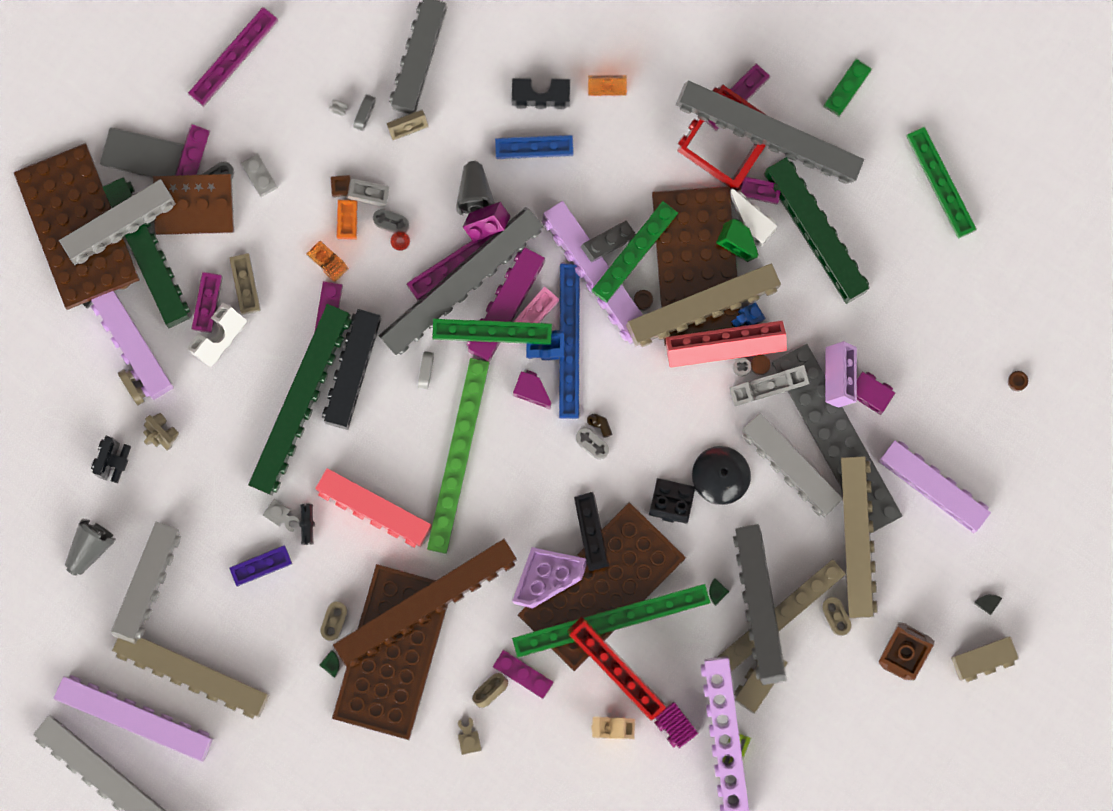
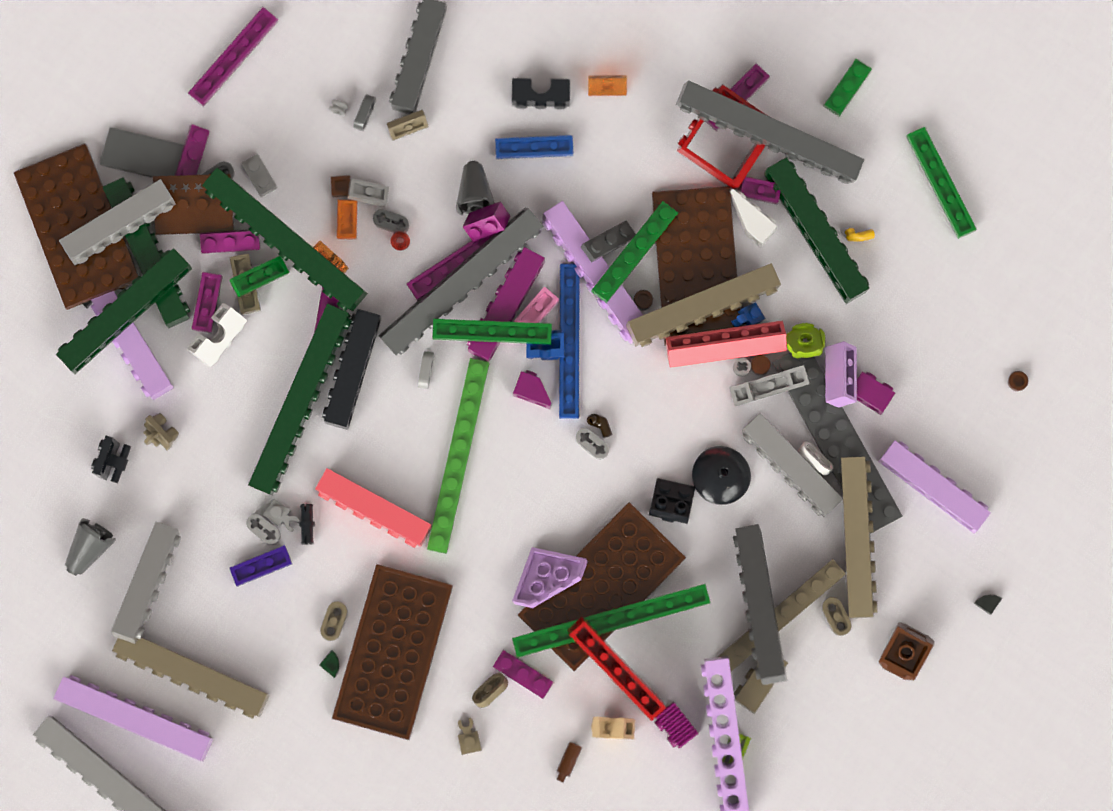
dark tan plate [118,369,146,405] -> none
reddish brown brick [333,539,517,667] -> none
black plate [574,492,609,571] -> none
dark green tile [709,578,729,606] -> none
green slope [716,219,759,262] -> none
dark tan brick [951,636,1019,683] -> none
none -> dark green brick [56,248,192,375]
none -> magenta plate [199,230,260,254]
none -> dark green brick [202,168,368,311]
none -> green plate [229,256,290,298]
none -> light grey beam [246,514,281,545]
none -> reddish brown cylinder [556,742,583,783]
none -> lime plate [786,323,826,358]
none -> white plate [799,442,833,475]
none -> yellow arm [844,228,875,242]

